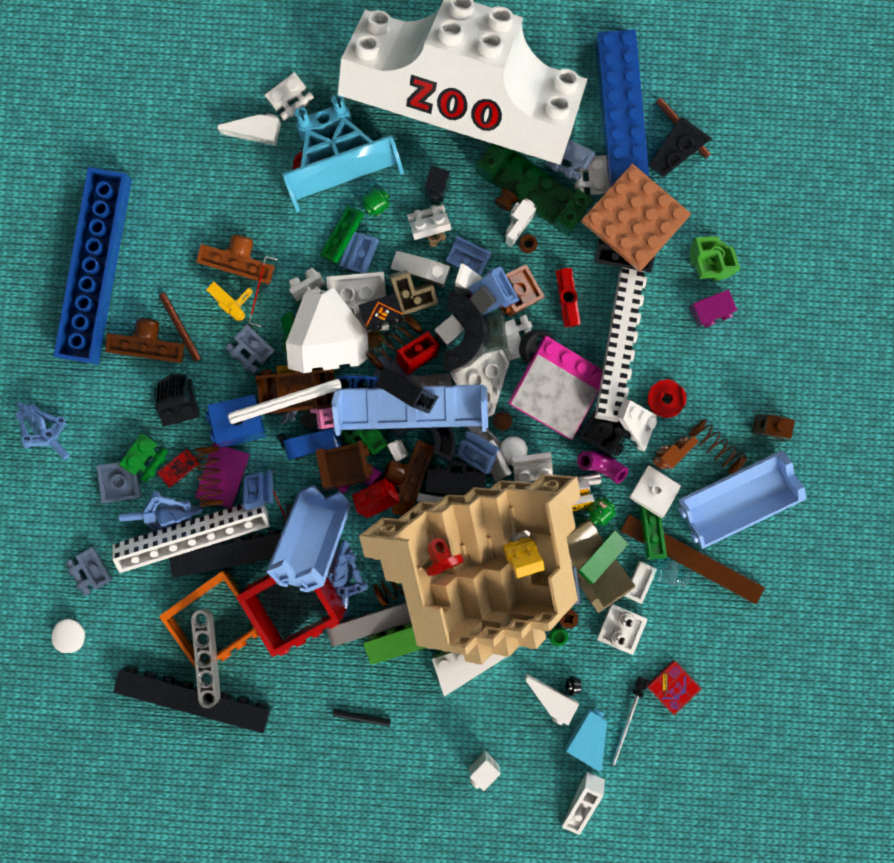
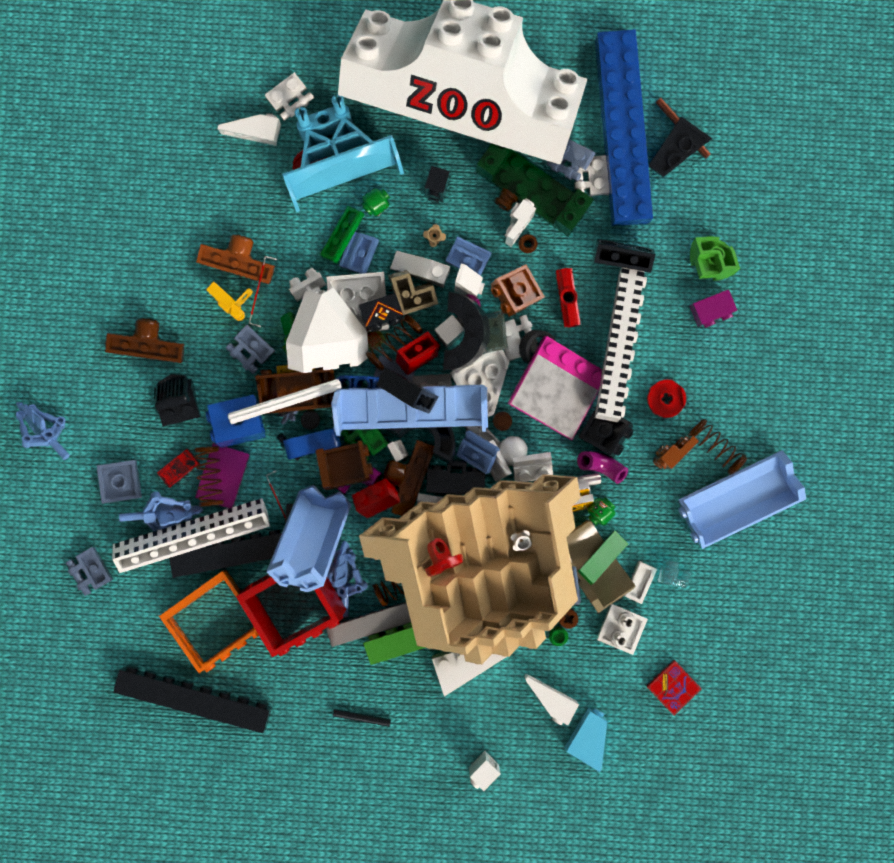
white piece [51,619,85,653] -> none
blue brick [53,167,132,365] -> none
green plate [118,433,168,483] -> none
copper bar [159,292,202,362] -> none
light grey beam [191,609,221,708] -> none
medium blue plate [243,470,273,510] -> none
bright pink panel [310,407,334,429] -> none
white plate [407,204,451,240] -> none
medium blue plate [468,266,519,315] -> none
dark grey tile [470,286,497,314] -> none
yellow piece [503,537,544,578] -> none
white slope [562,772,605,835] -> none
black plate [566,676,581,696] -> none
nougat plate [581,163,691,272] -> none
piece [611,676,649,765] -> none
white wing [617,399,658,452] -> none
reddish brown tile [620,514,765,604] -> none
white plate [629,465,681,518] -> none
green tile [639,504,667,560] -> none
reddish brown torso [752,414,795,441] -> none

